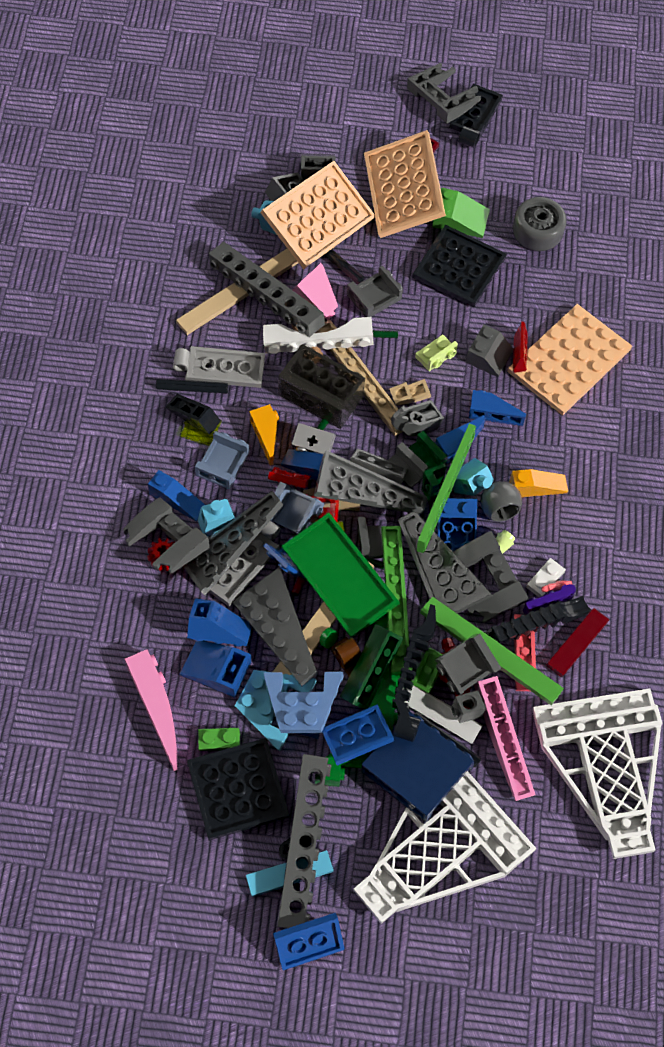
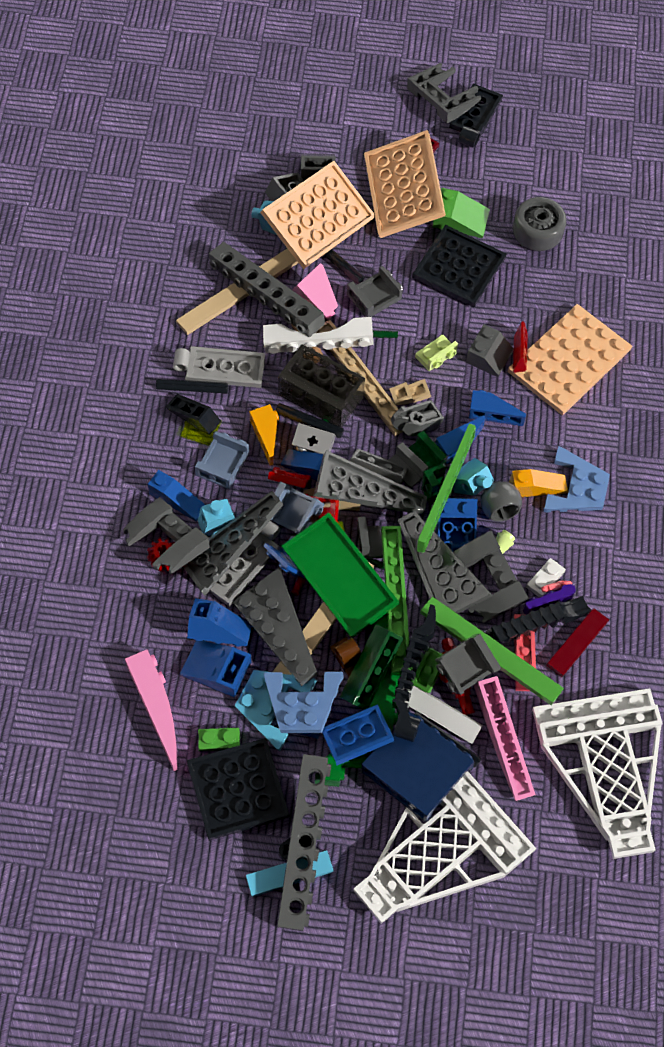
blue plate [273,912,345,970] -> none
green tile [319,628,338,649] -> none
dark grey brick [451,690,486,723] -> none
none -> black axle [276,403,344,438]
none -> medium blue wing [543,446,610,513]

